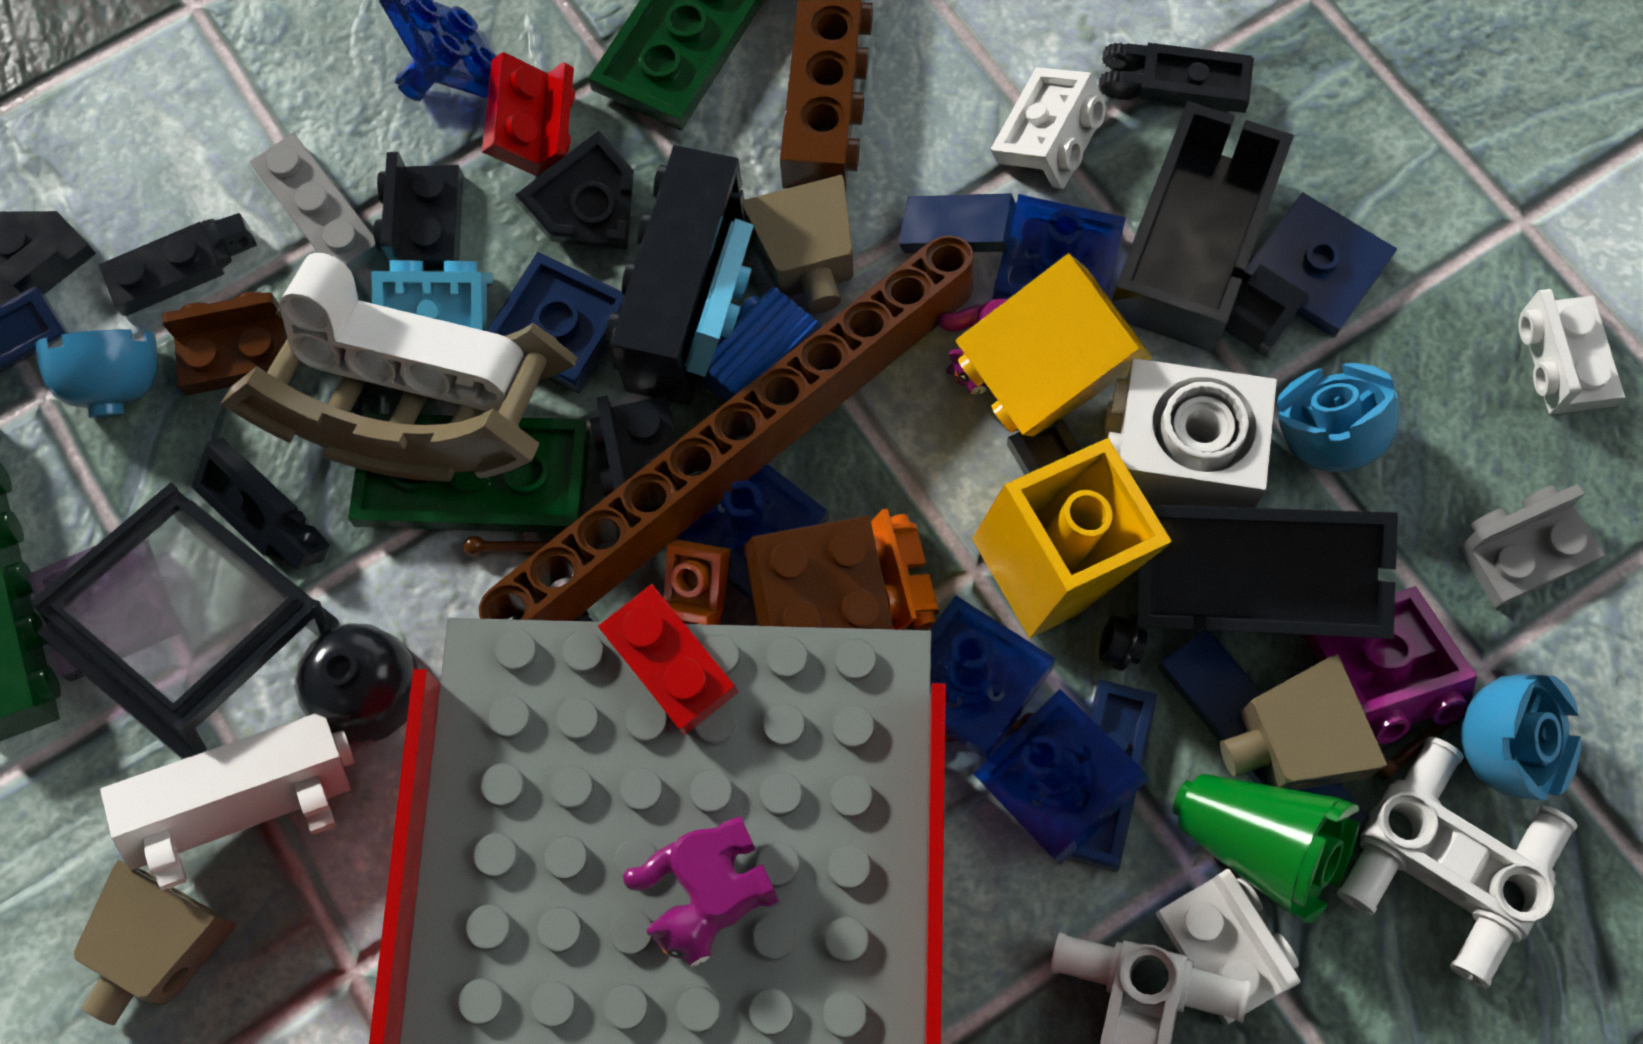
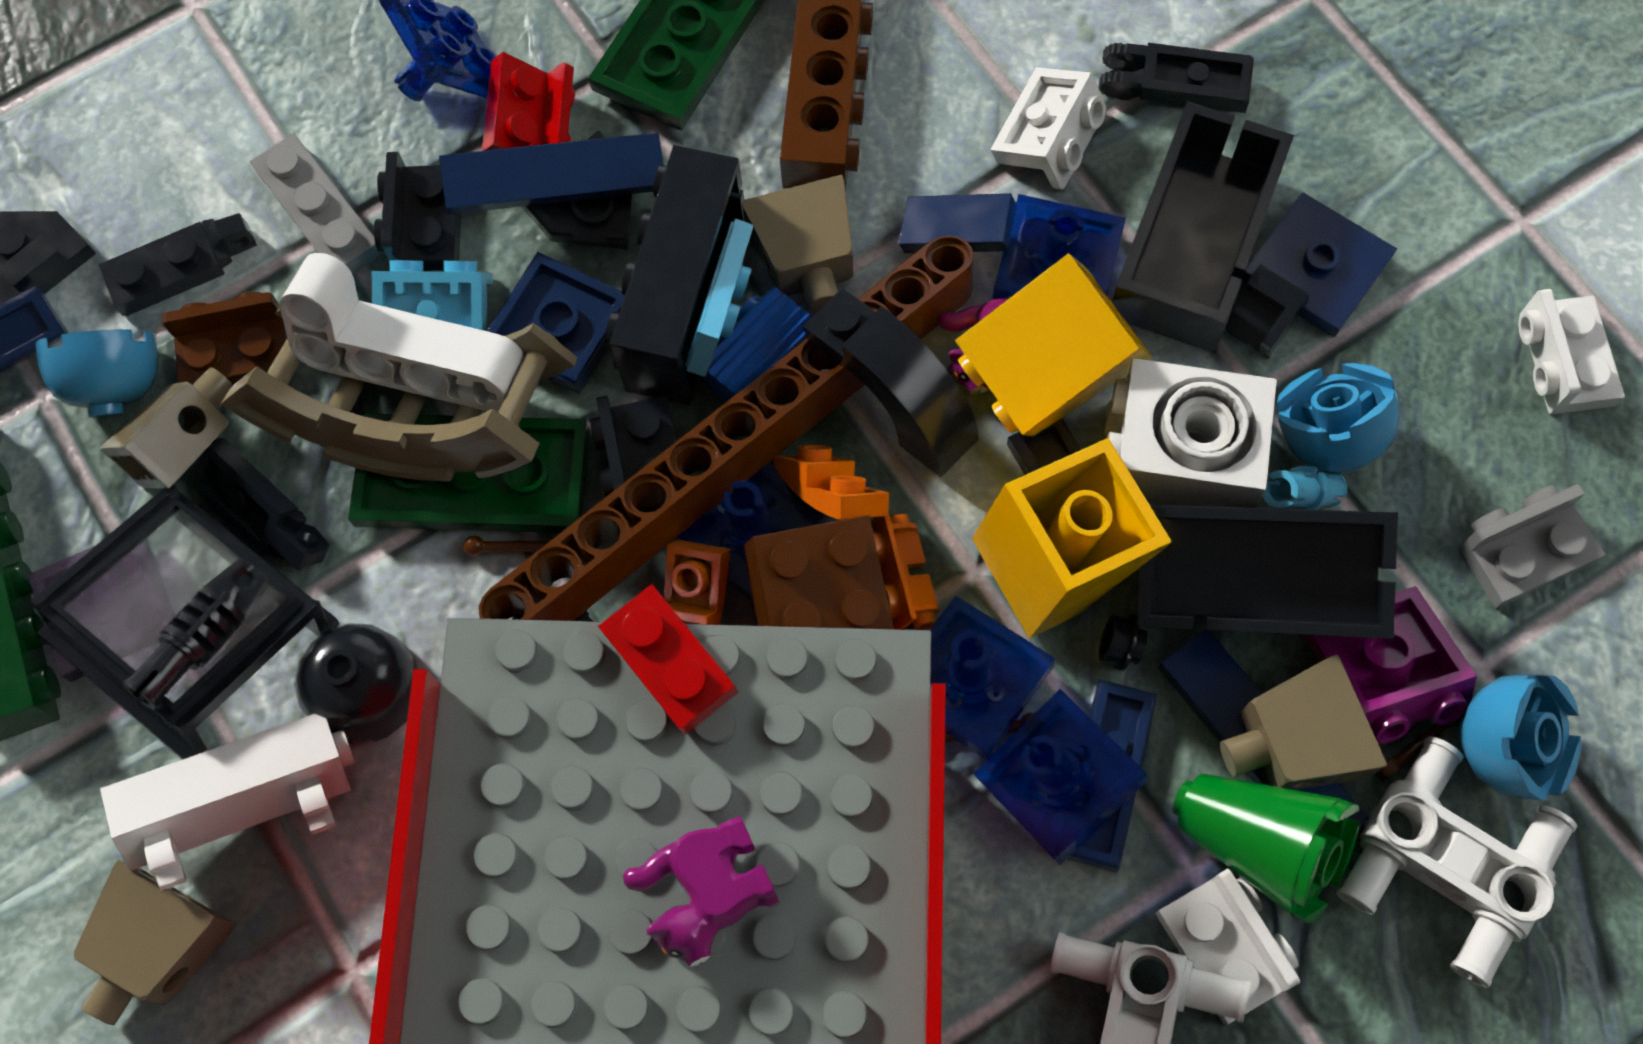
none -> dark tan torso [99,367,233,488]
none -> black hinge [122,558,269,709]
none -> dark blue tile [439,132,664,215]
none -> orange slope [774,445,889,520]
none -> black arch [803,288,979,478]
none -> medium azure pin [1263,466,1347,510]

